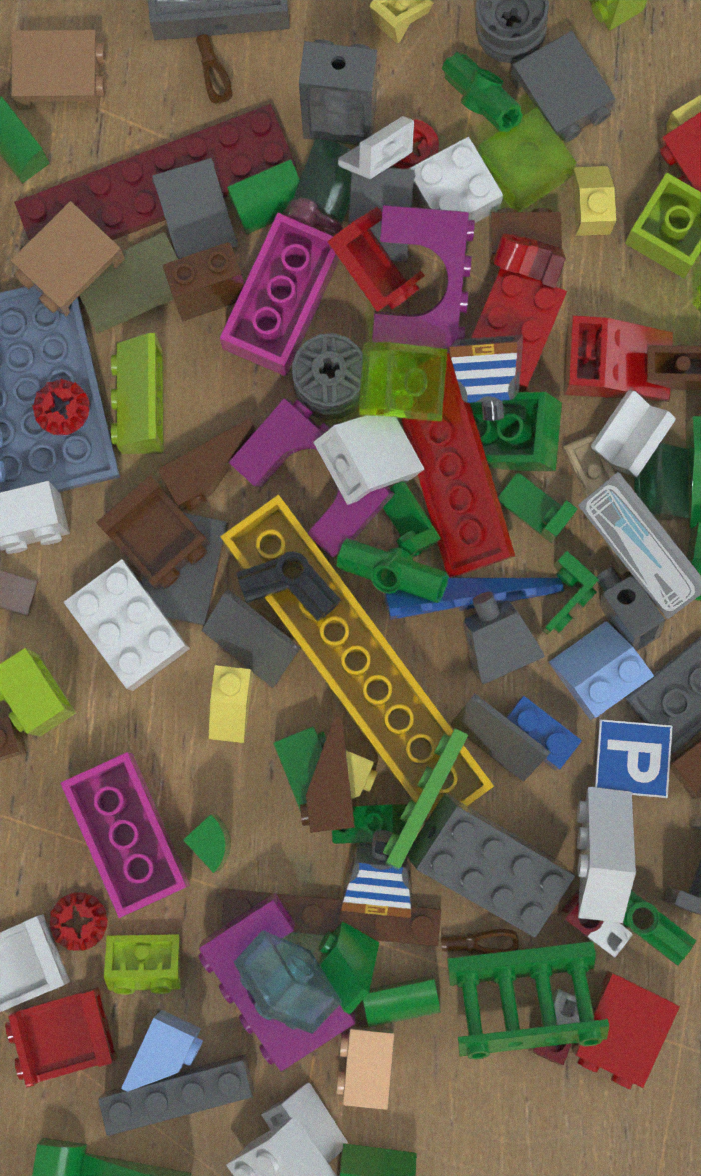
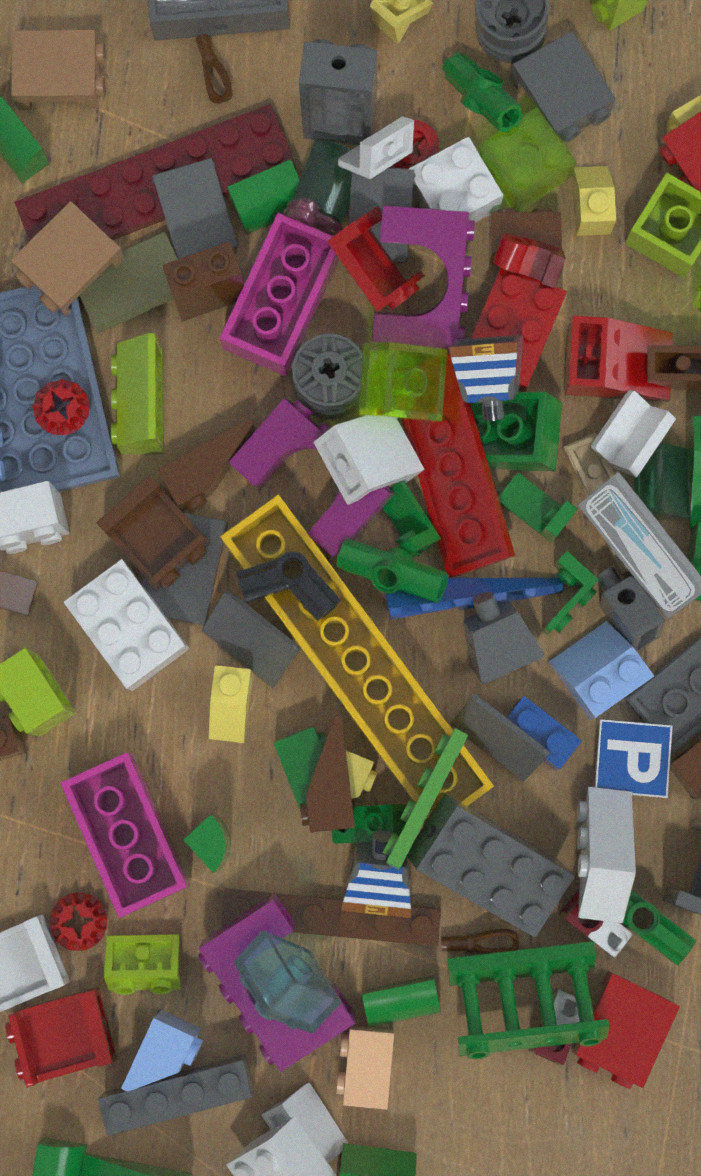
green slope [318,921,380,1014] -> none

